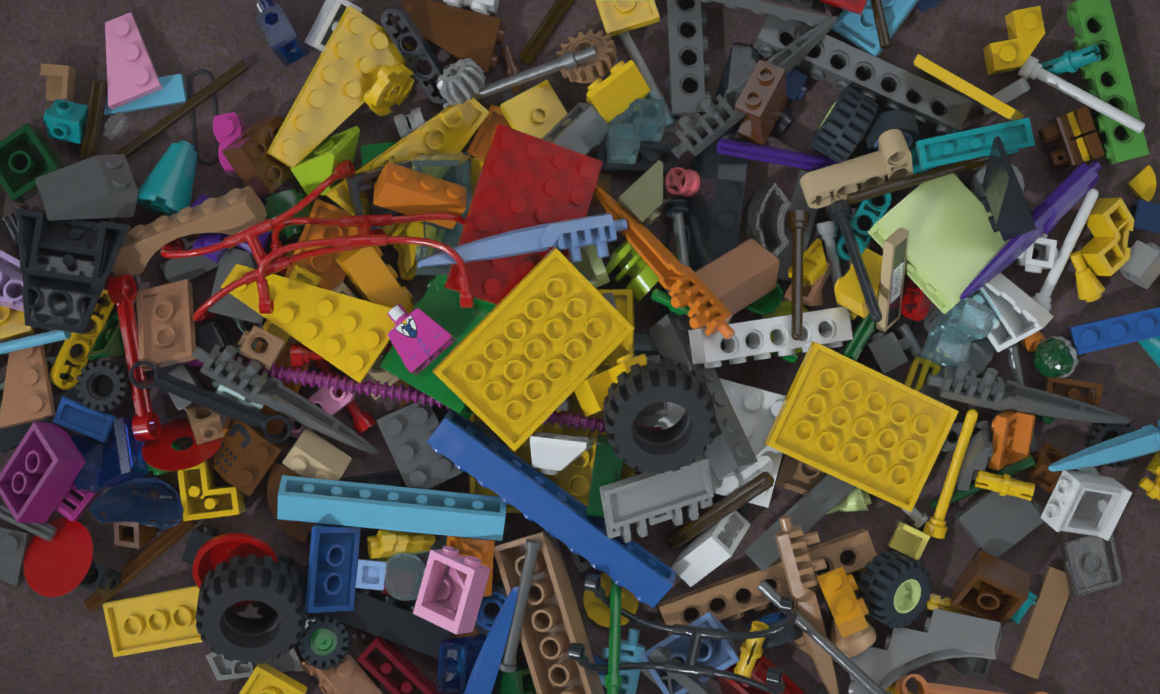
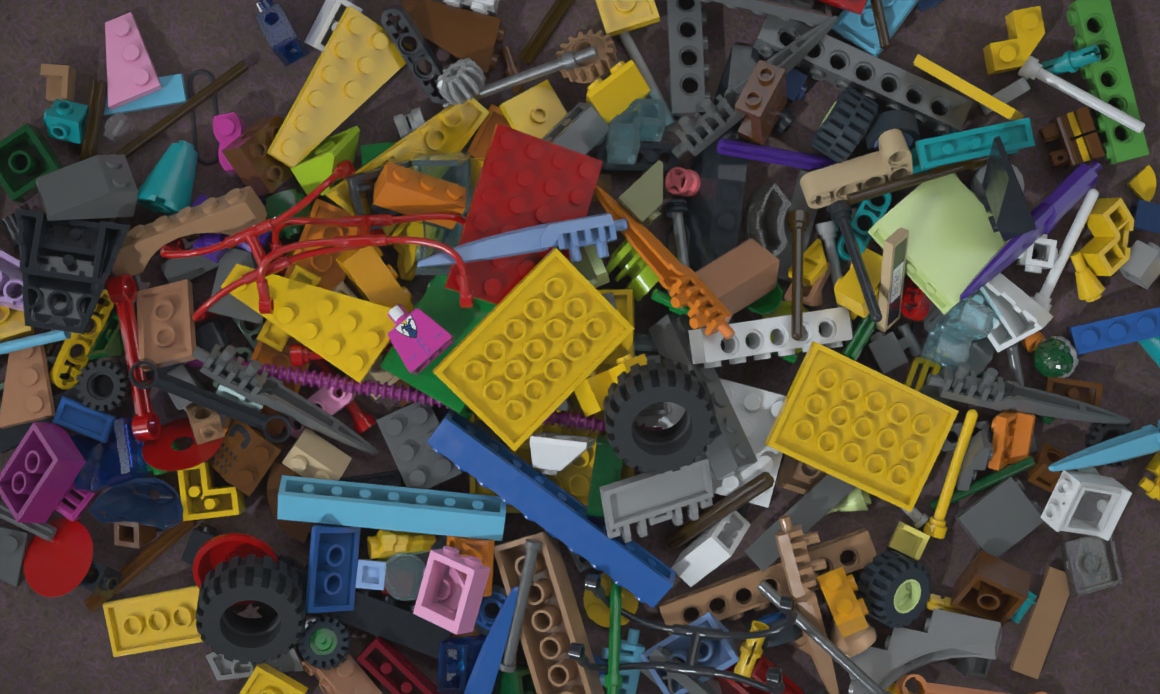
medium nougat brick [238,325,285,371] -> none
yellow plate [364,64,414,116] -> none
yellow pin [975,470,1035,501] -> none

